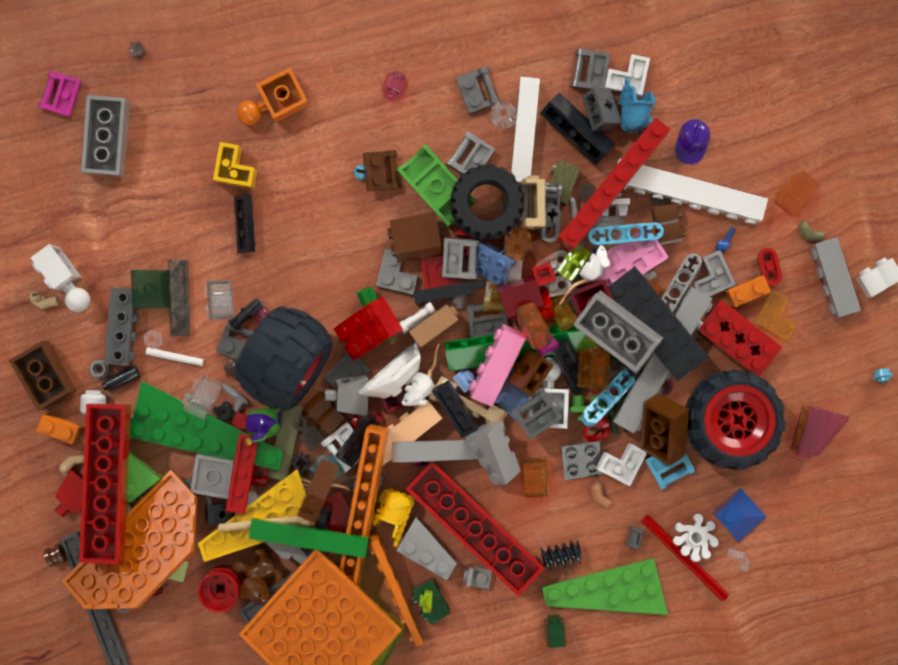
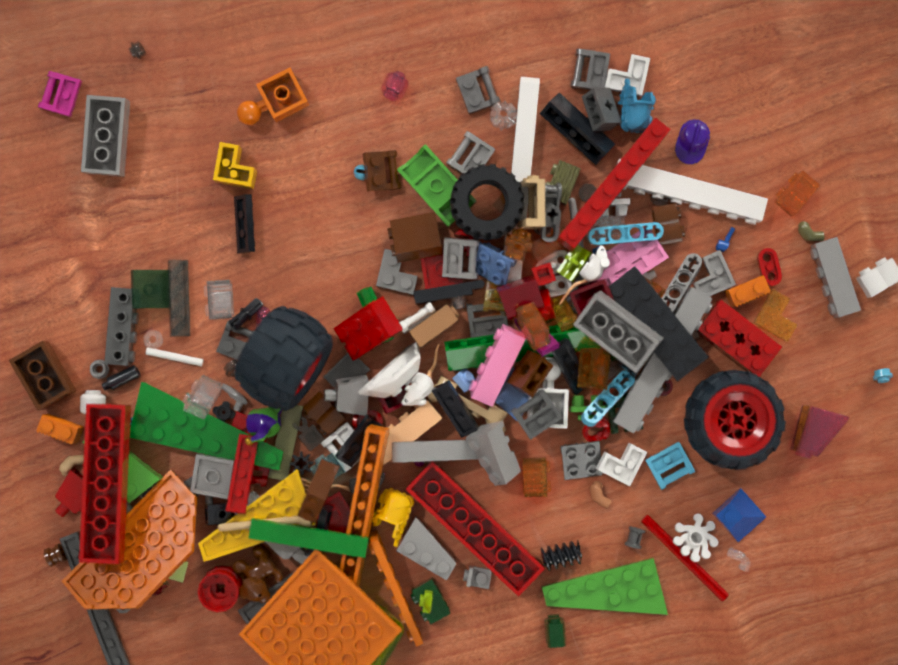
tan arm [29,292,59,309] -> none
white brick [31,244,90,312] -> none
reddish brown brick [640,393,689,466] -> none

